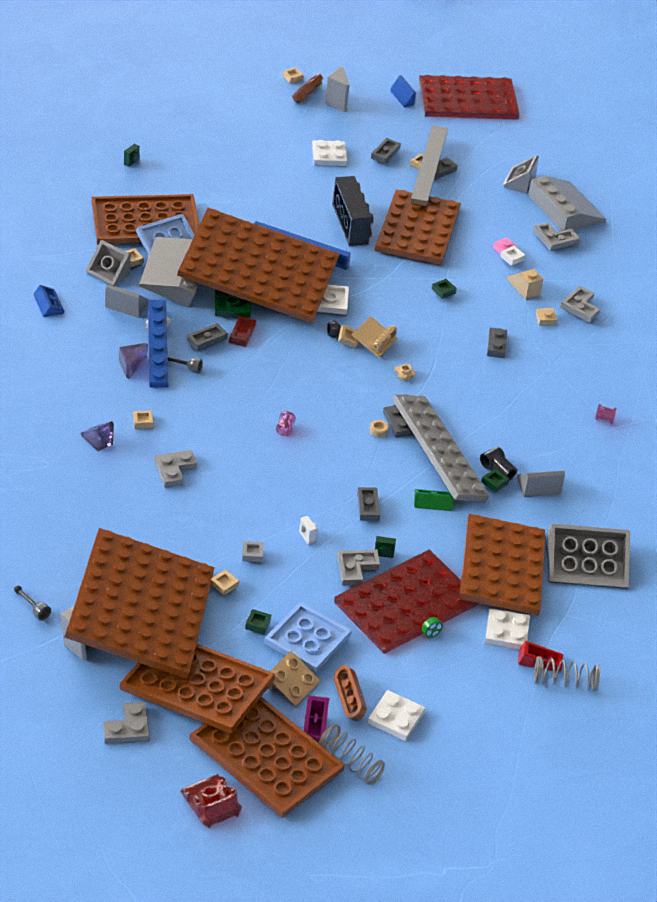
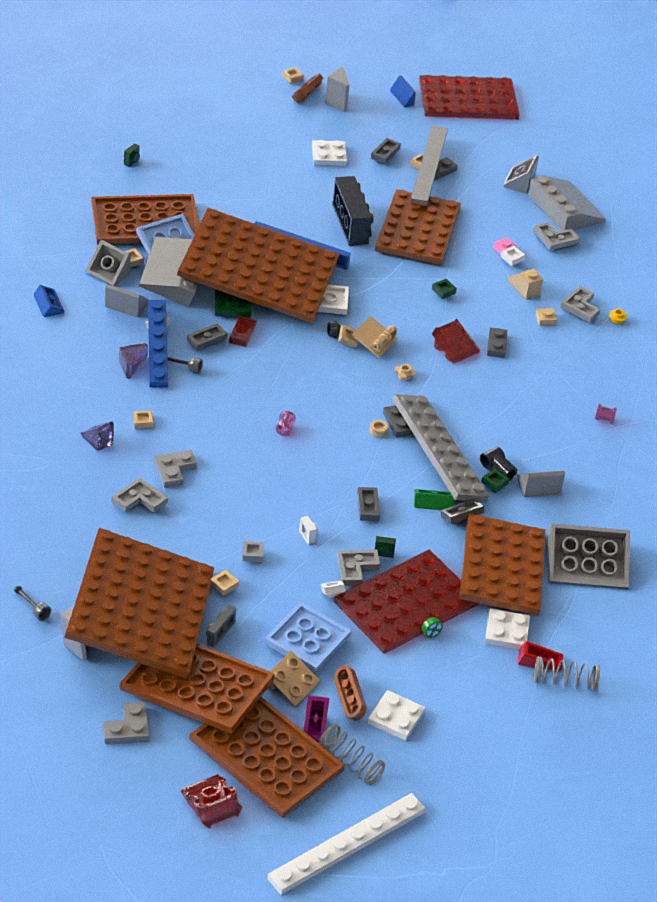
dark green plate [245,609,272,635] -> none
none -> light grey plate [112,478,168,513]
none -> dark grey plate [206,605,236,648]
none -> white plate [268,793,425,895]
none -> white plate [321,581,345,597]
none -> clear red slope [432,318,480,364]
none -> dark grey plate [440,499,484,524]
none -> yellow plate [609,309,627,325]

